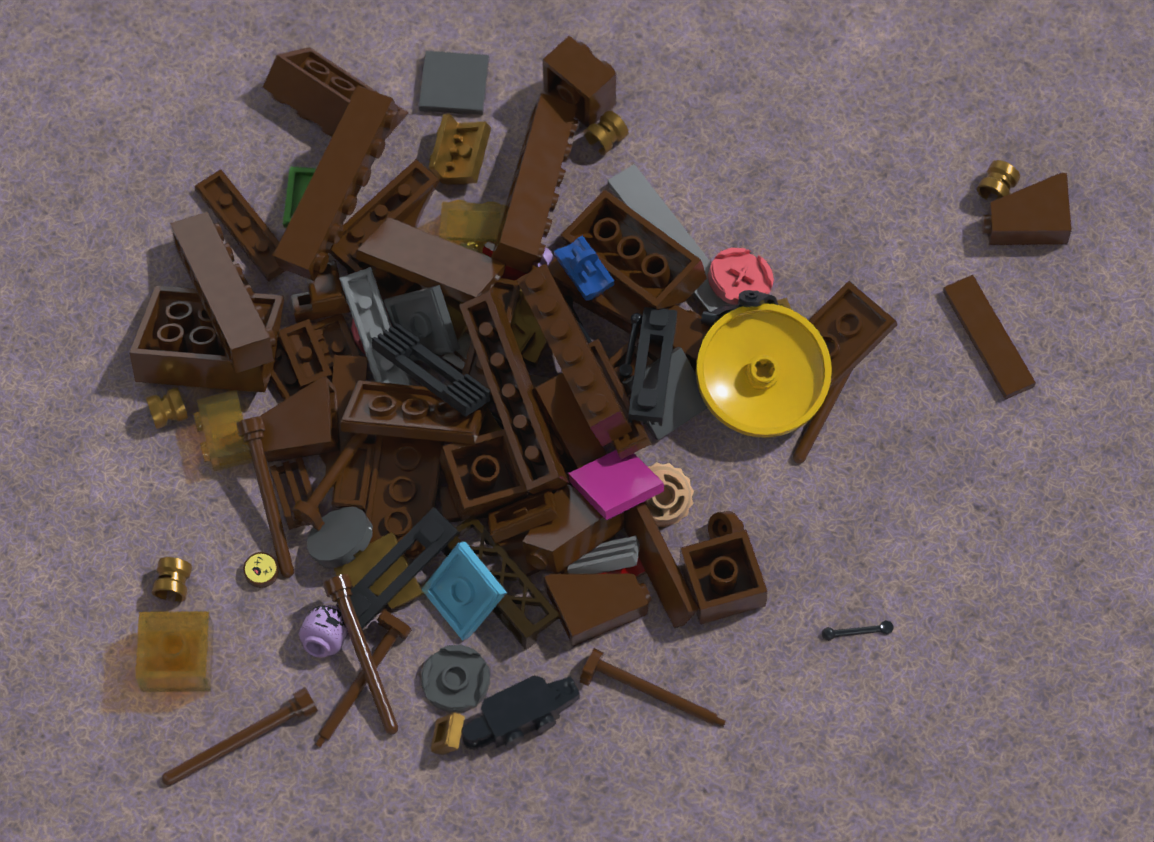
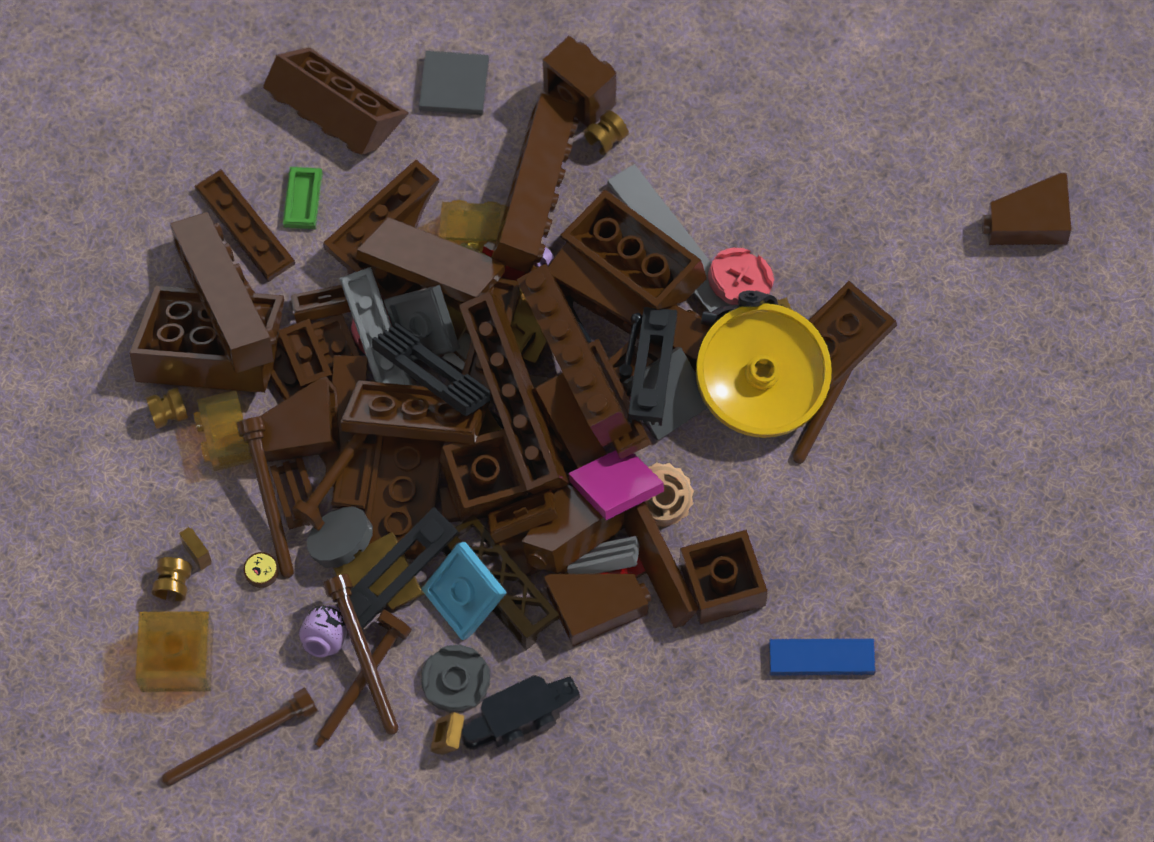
reddish brown brick [273,85,399,282] -> none
reddish brown tile [306,260,346,313] -> none
pearl gold bracket [429,114,491,185] -> none
blue hips [554,235,614,301] -> none
reddish brown piece [579,648,726,727] -> none
reddish brown tile [708,511,744,539] -> none
black hinge [822,620,894,641] -> none
reddish brown tile [943,275,1036,400] -> none
pearl gold wheel [977,160,1020,200] -> none
none -> pearl gold tile [179,527,212,570]
none -> blue tile [769,638,875,676]

